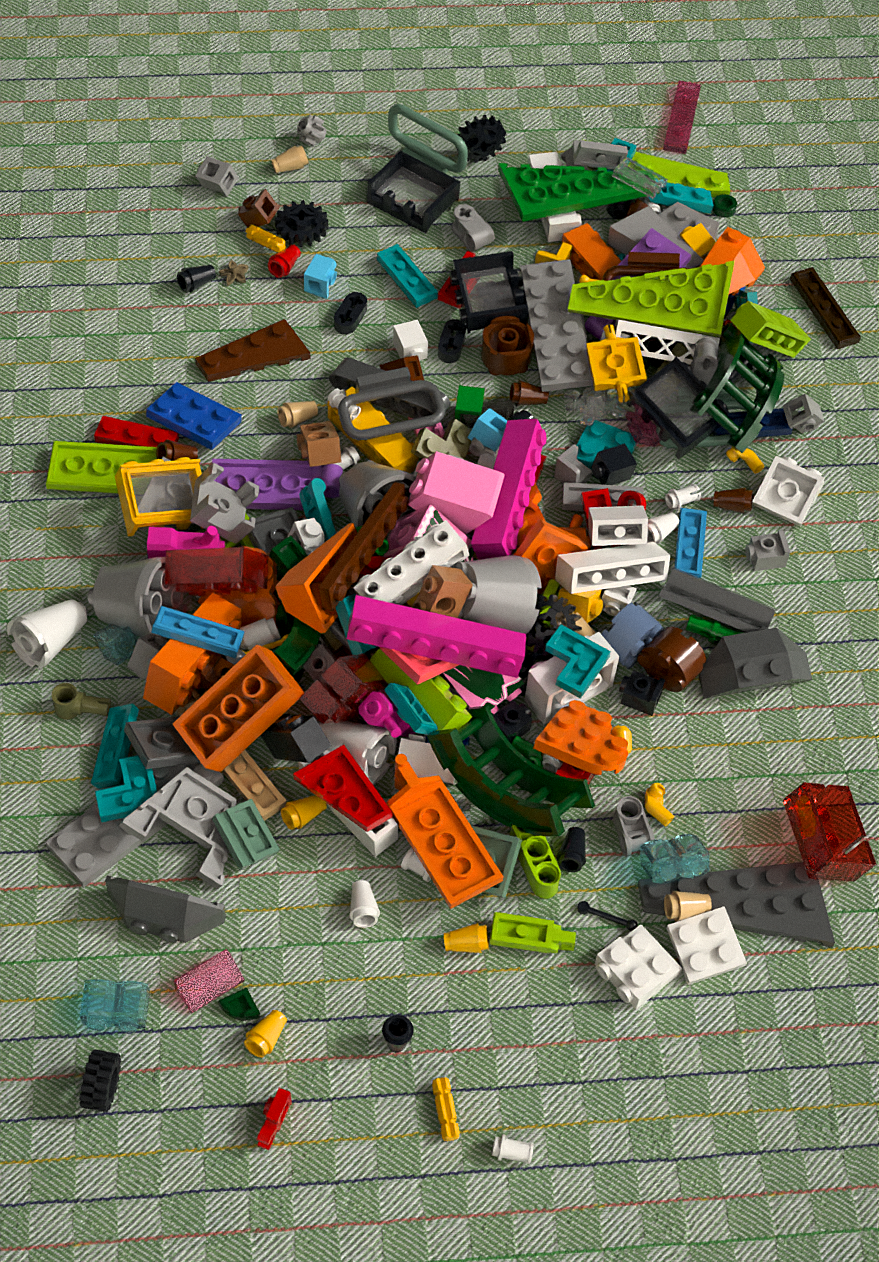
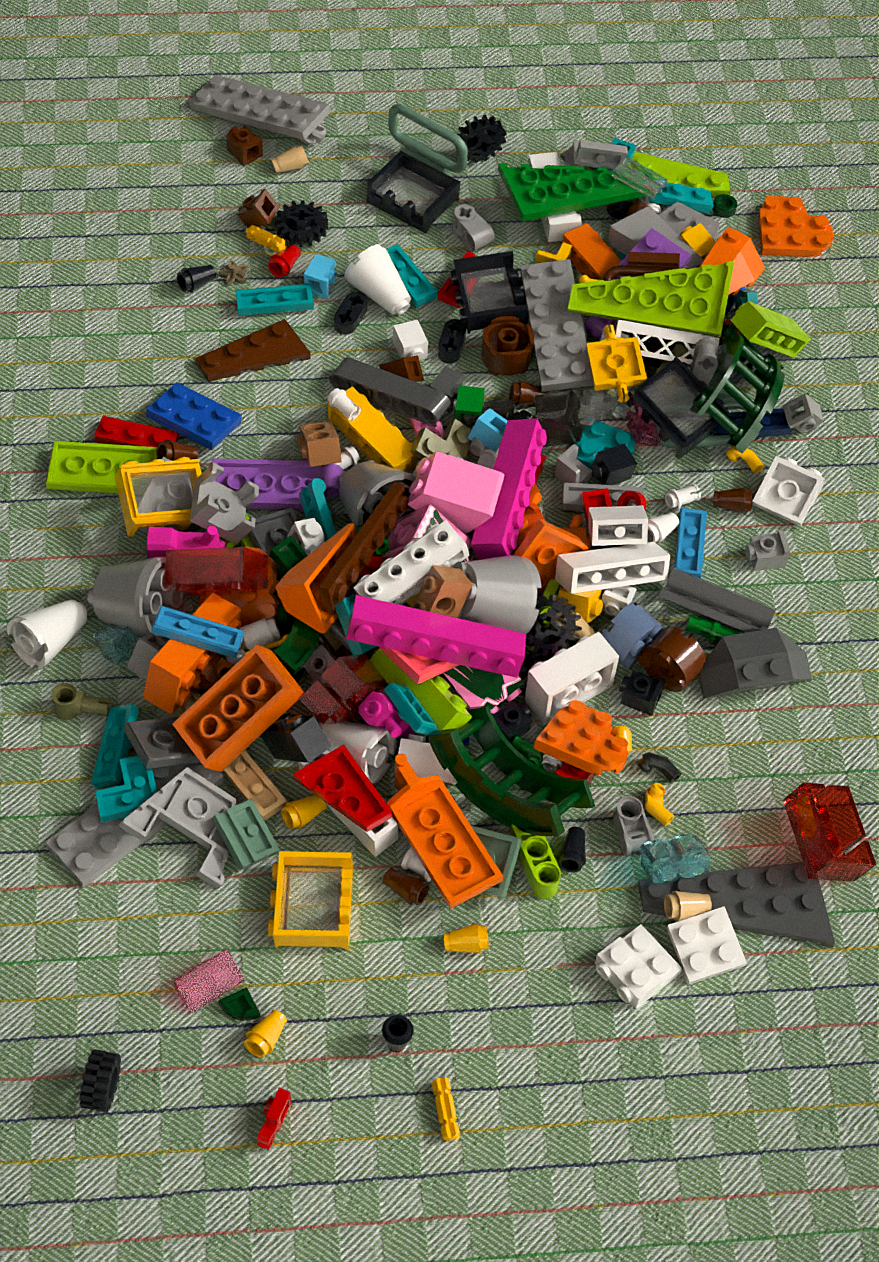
clear light blue brick [80,980,150,1033] -> none
dark grey wedge [105,875,226,943] -> none
light grey brick [195,156,239,197] -> none
tan cone [277,401,318,428] -> none
dark grey bar [338,367,446,440] -> none
white cone [350,880,380,928] -> none
lime hinge [489,912,576,954] -> none
white pin [492,1134,534,1164] -> none
teal plate [545,624,611,699] -> none
black hinge [577,901,638,931] -> none
clear pink tile [663,81,701,154] -> none
dark brown tile [790,267,861,350] -> none
none -> light grey plate [188,75,331,140]
none -> reddish brown brick [226,126,263,166]
none -> teal plate [235,284,314,316]
none -> window [268,851,353,951]
none -> white cone [344,244,411,315]
none -> reddish brown cone [383,868,430,905]
none -> dark grey brick [429,366,465,413]
none -> clear smoke brick [531,391,584,447]
none -> pearl dark grey arm [638,752,682,783]
none -> orange plate [758,196,834,257]

